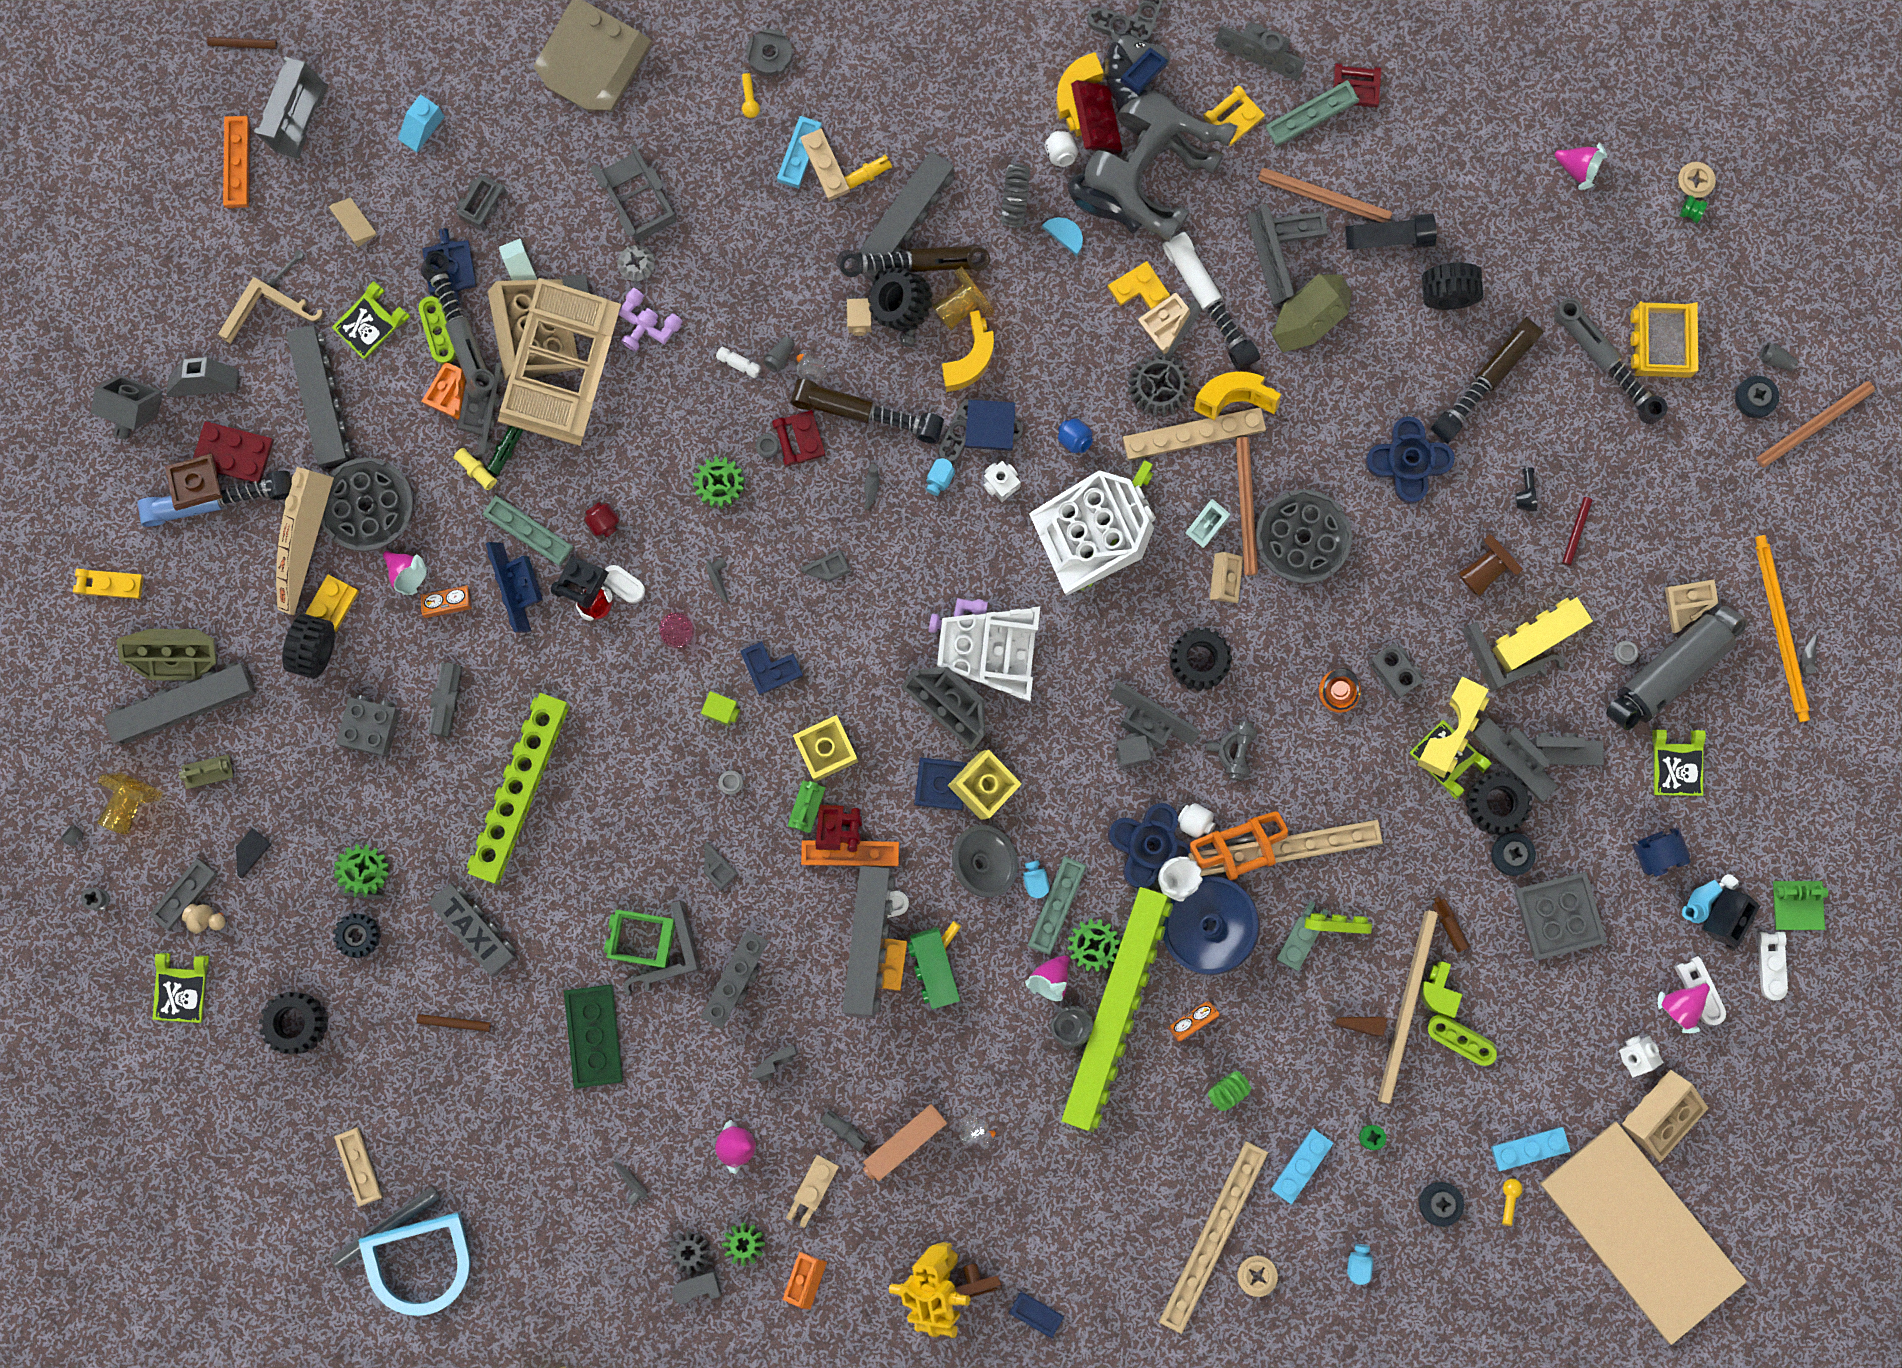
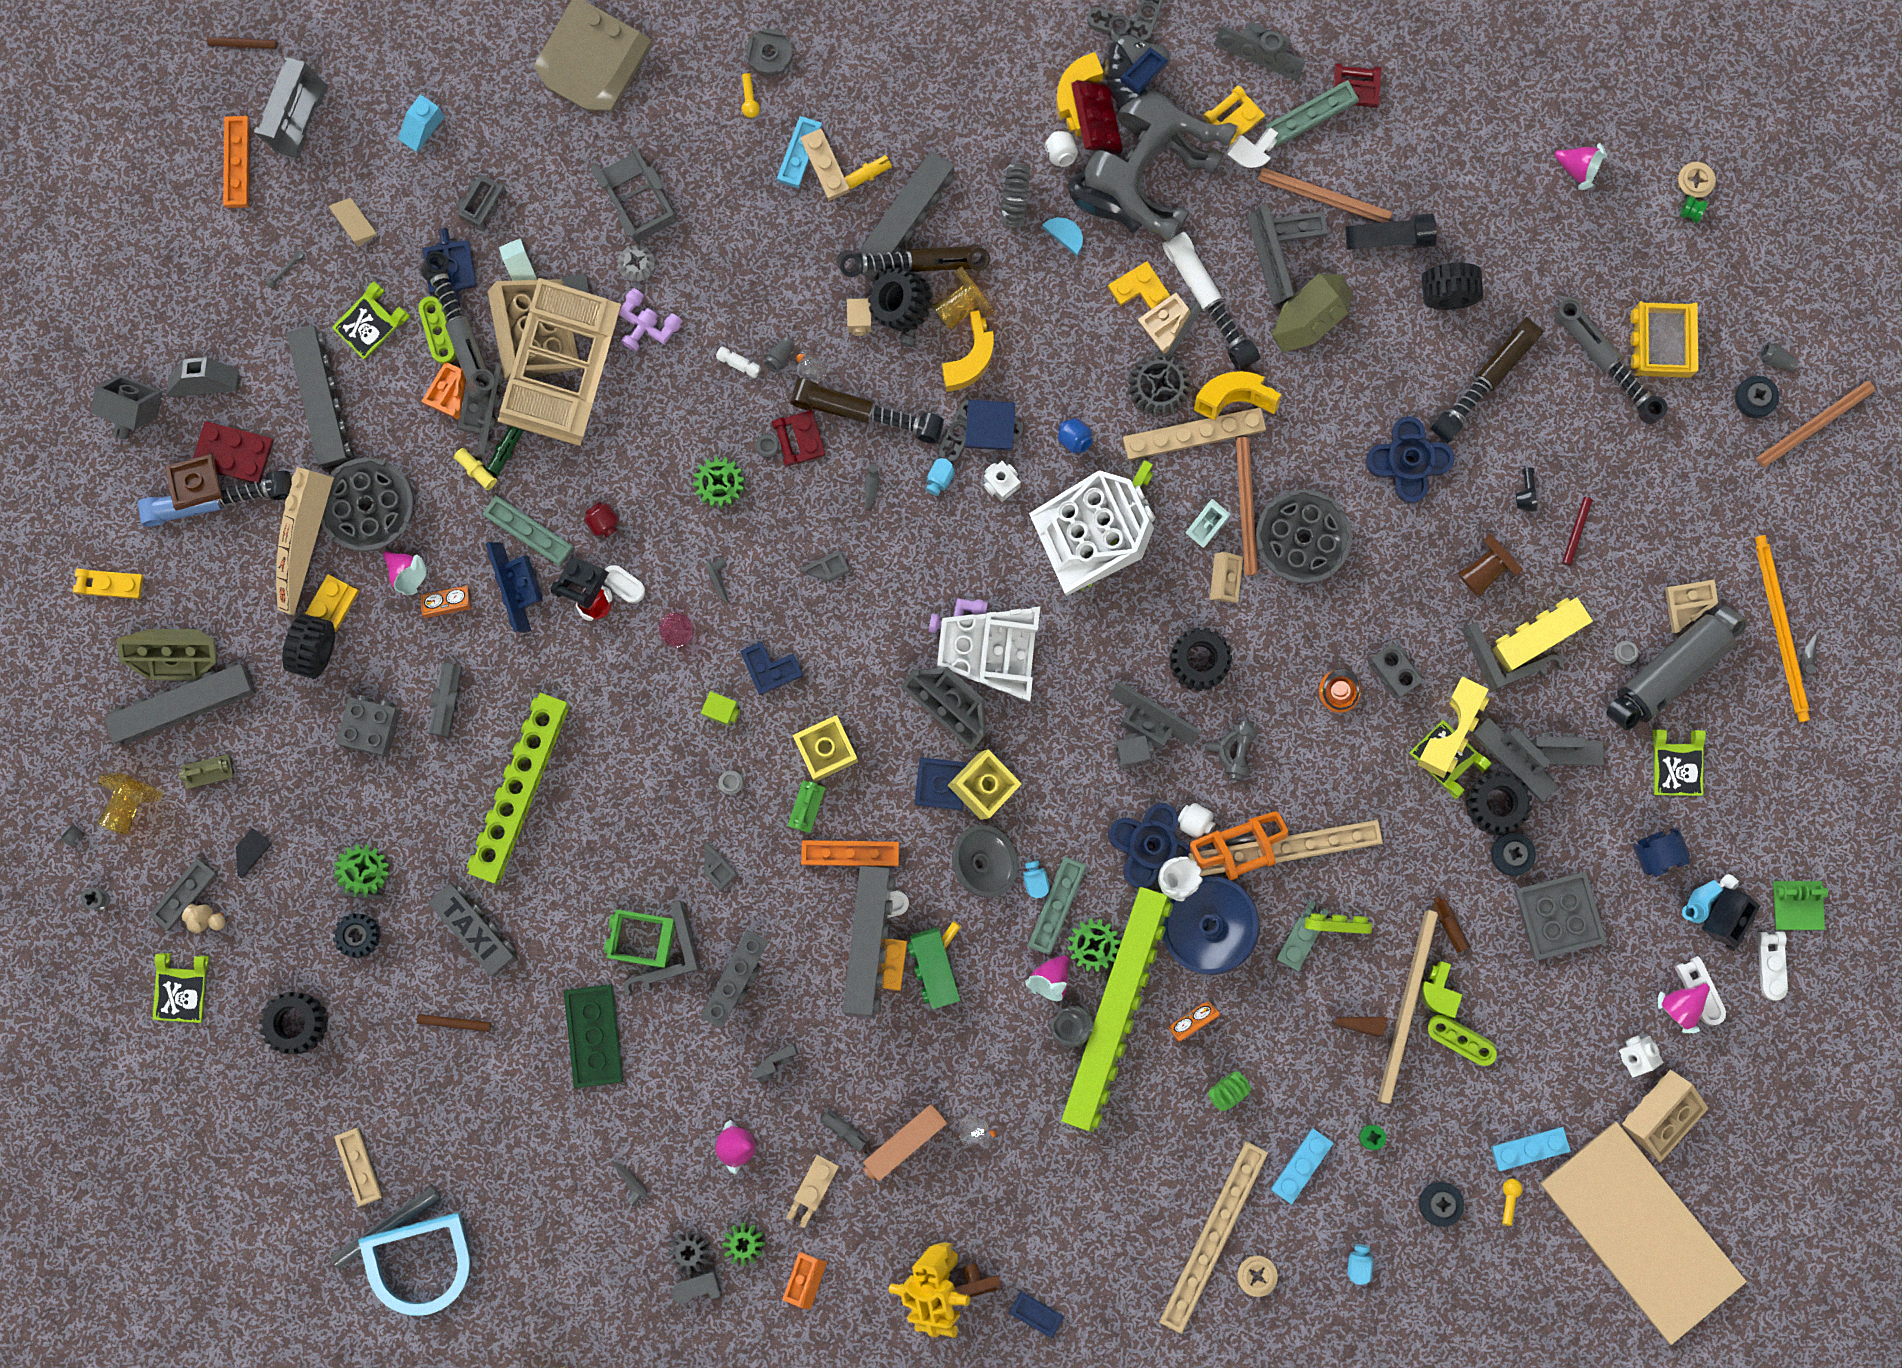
tan hinge [218,277,323,344] -> none
dark red plate [816,805,862,852] -> none
none -> white brick [1224,128,1278,168]

